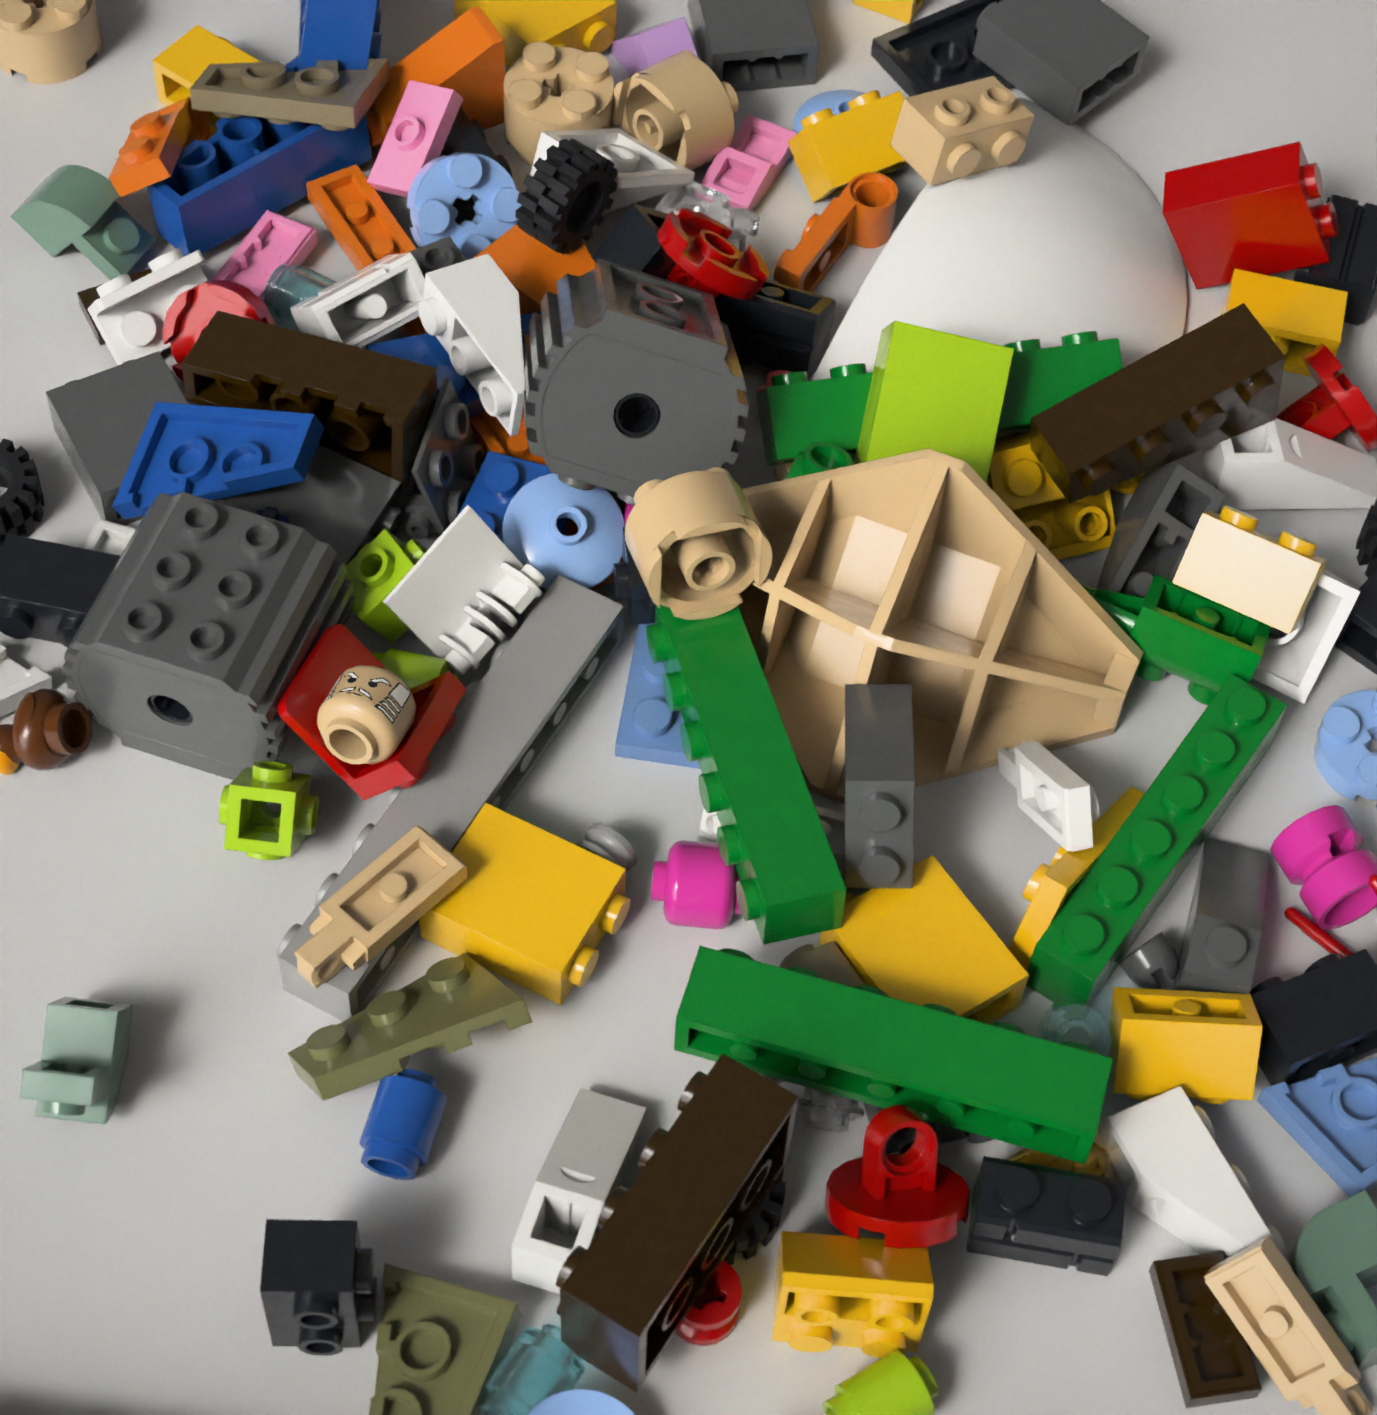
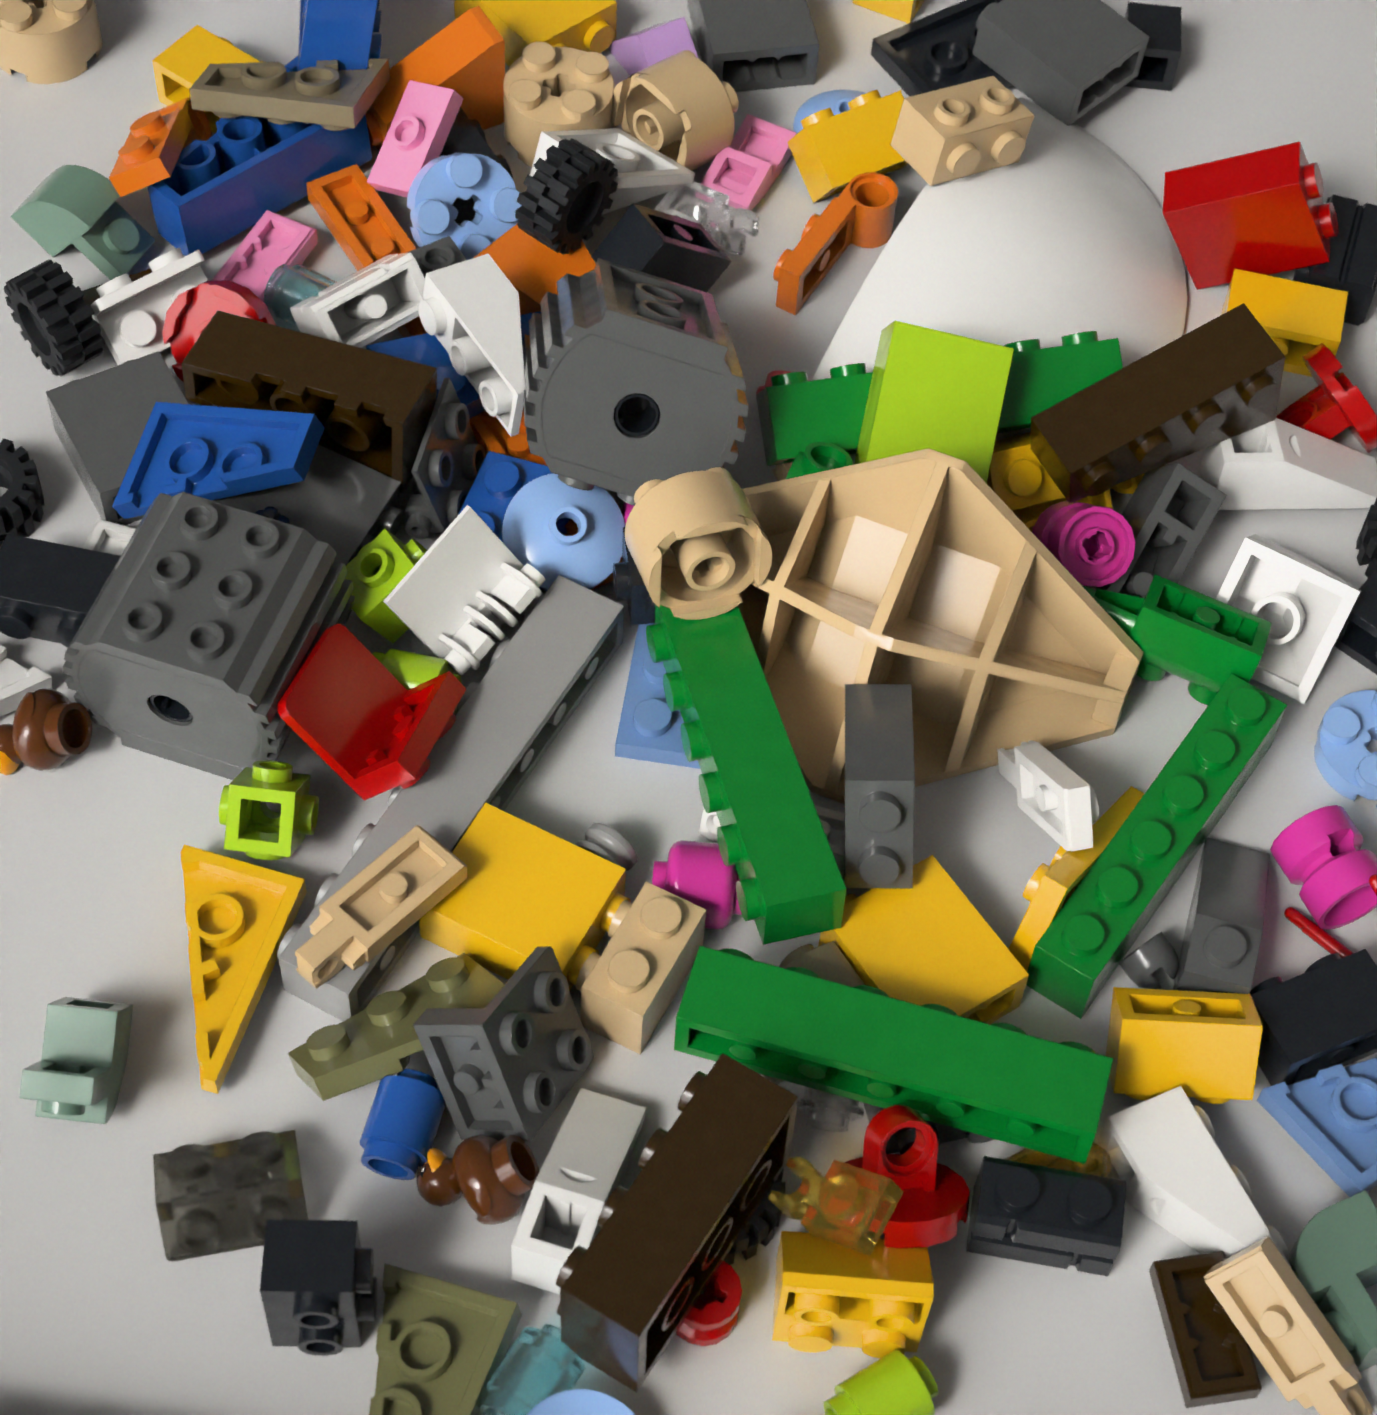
tan head [317,665,416,765] -> none
red tile [657,208,770,300] -> none
black brick [714,280,836,379] -> none
clear light blue brick [1039,998,1111,1056] -> none
brick [1172,505,1328,634] -> none
none -> black tyre [4,260,105,377]
none -> clear smoke bracket [153,1130,308,1262]
none -> yellow wing [180,844,307,1094]
none -> dark grey bracket [413,946,594,1142]
none -> reddish brown animal [417,1135,539,1225]
none -> tan brick [575,881,706,1055]
none -> clear yellow plate [768,1157,903,1256]
none -> dark pink wheel [1032,500,1136,587]
none -> black brick [1124,2,1181,91]

